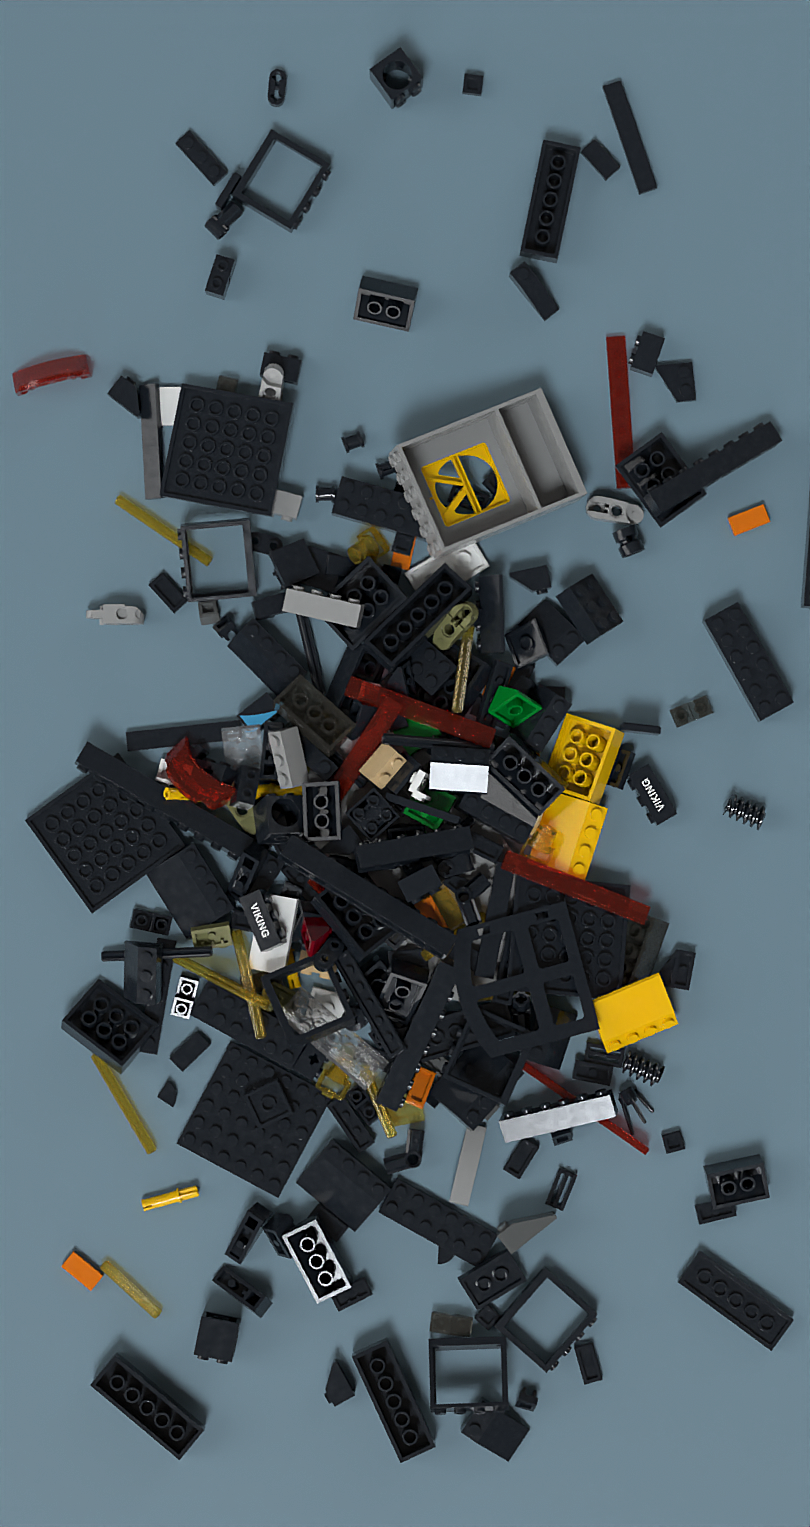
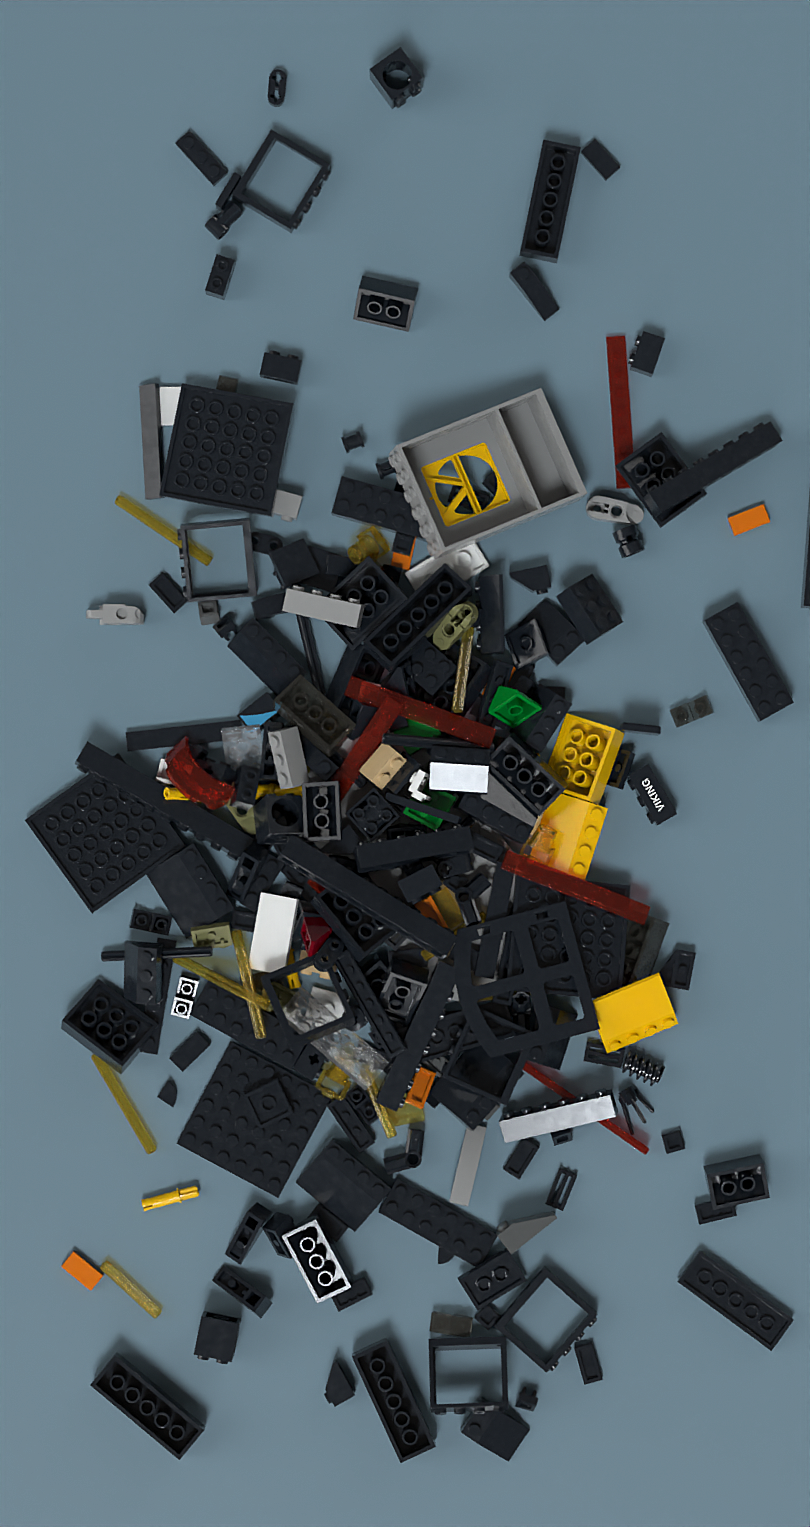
clear red windscreen [12,355,92,396] -> none
black slope [107,376,141,419] -> none
black brick [239,889,287,952] -> none
light grey piece [259,364,284,401] -> none
black bush [316,485,335,503] -> none
black plate [462,74,484,96] -> none
black plate [572,1059,613,1086] -> none
black tile [602,80,657,195] -> none
black wing [655,362,696,403] -> none
black piece [723,794,766,830] -> none

